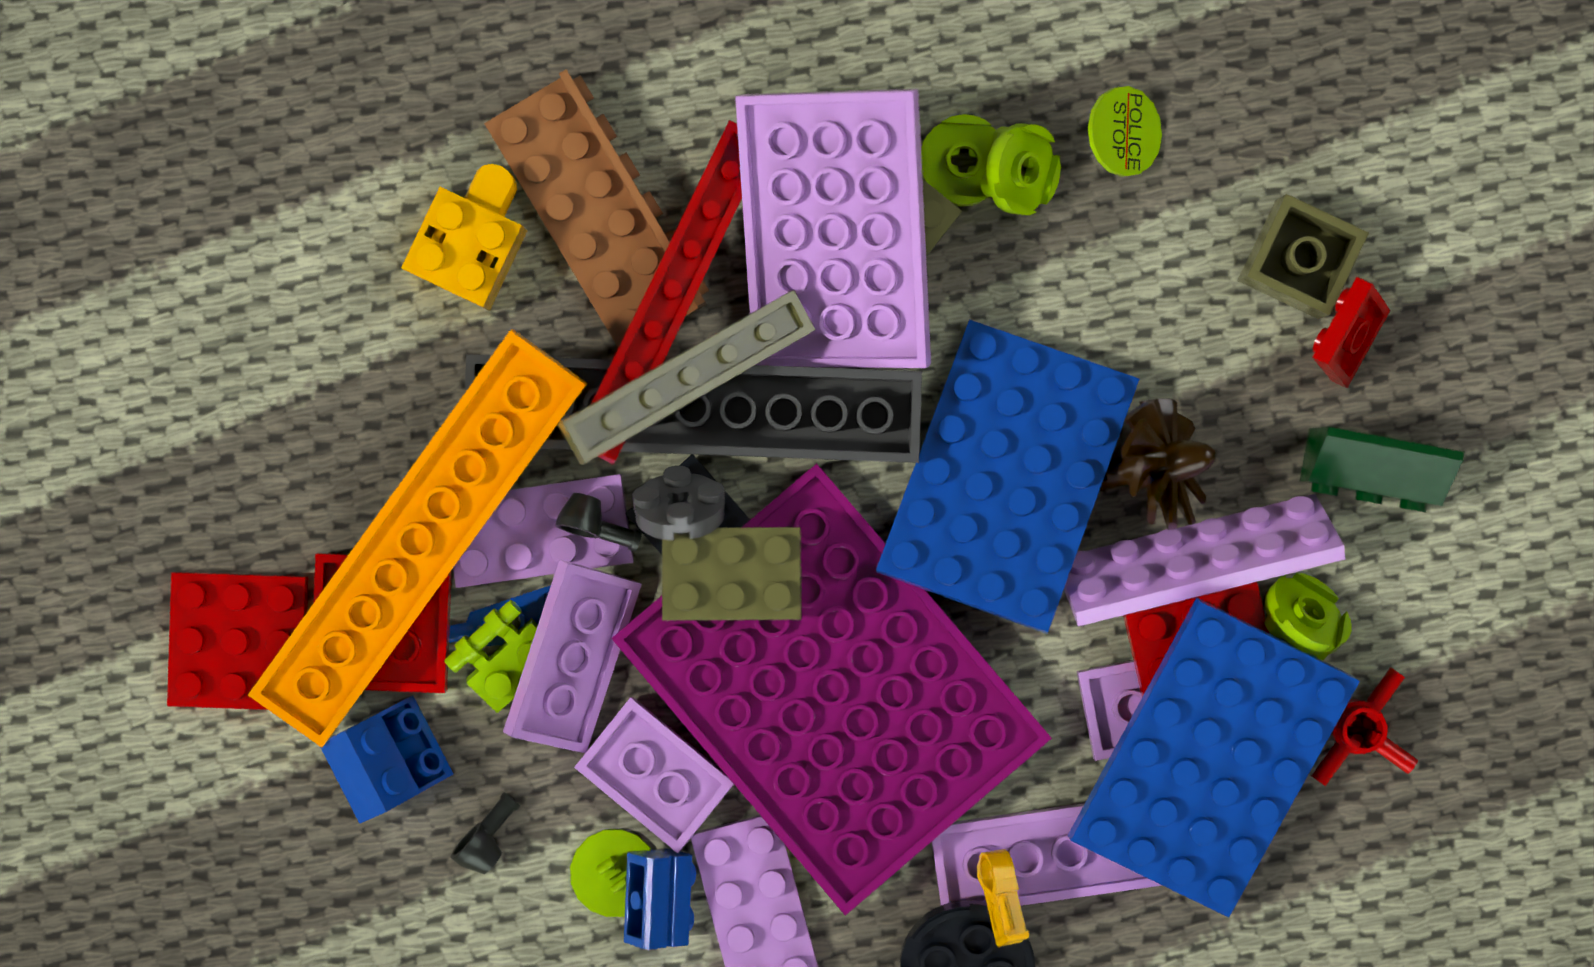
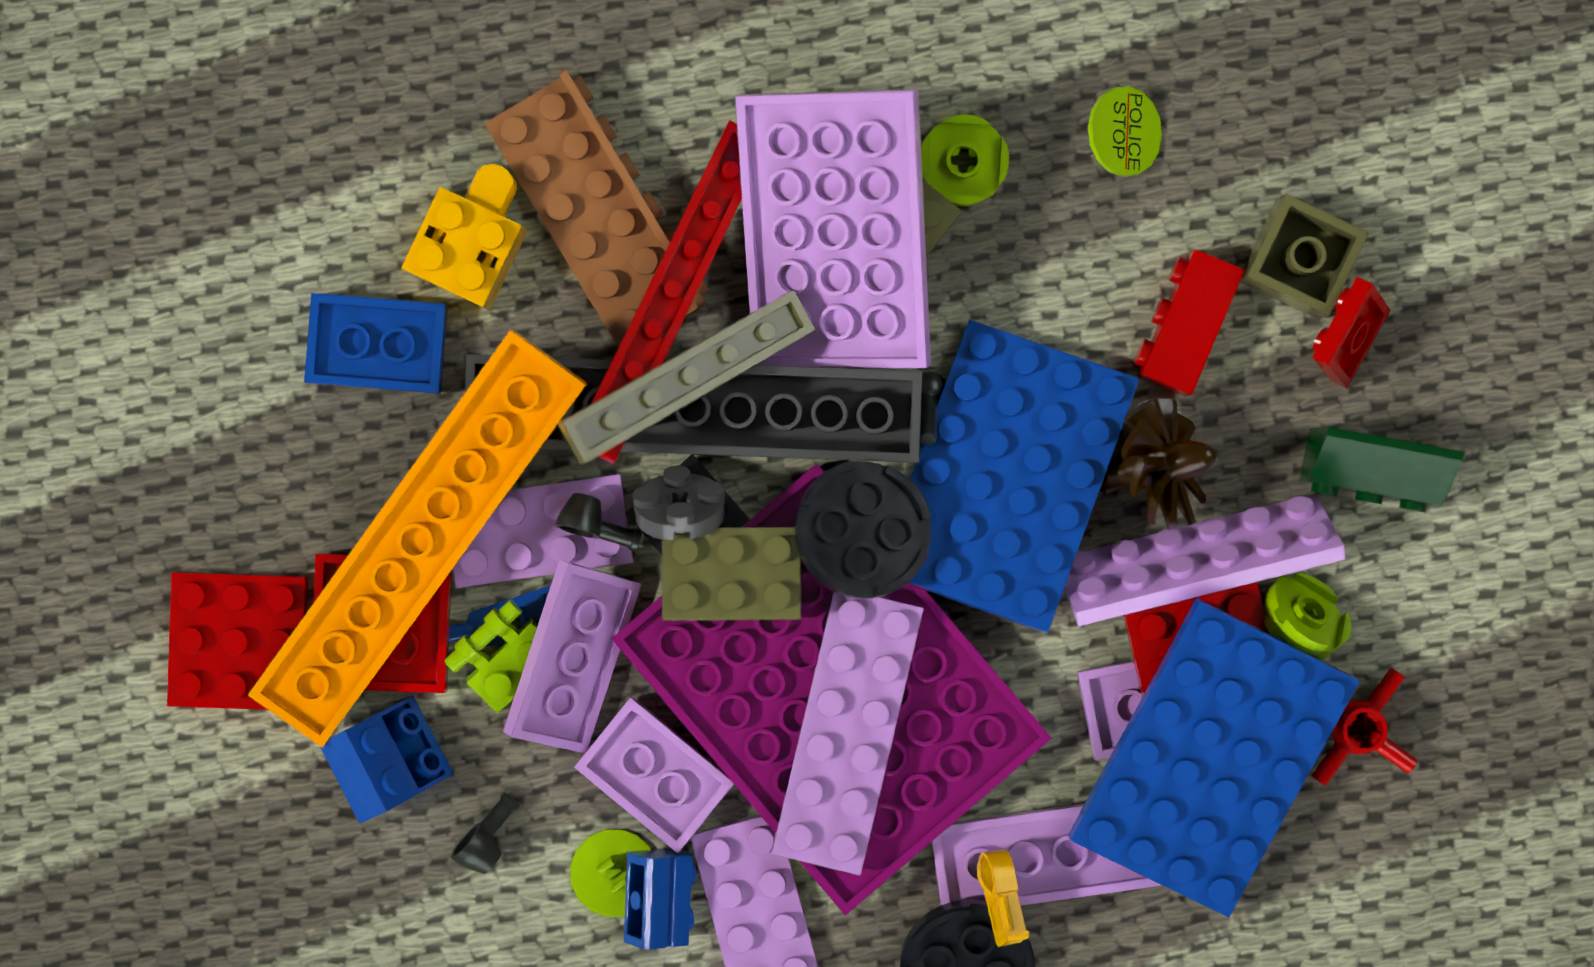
lime plate [981,123,1061,215] -> none
none -> blue plate [304,293,448,394]
none -> lavender plate [772,592,924,875]
none -> black tile [794,461,931,599]
none -> pearl dark grey bar [920,370,945,445]
none -> red brick [1134,249,1245,397]

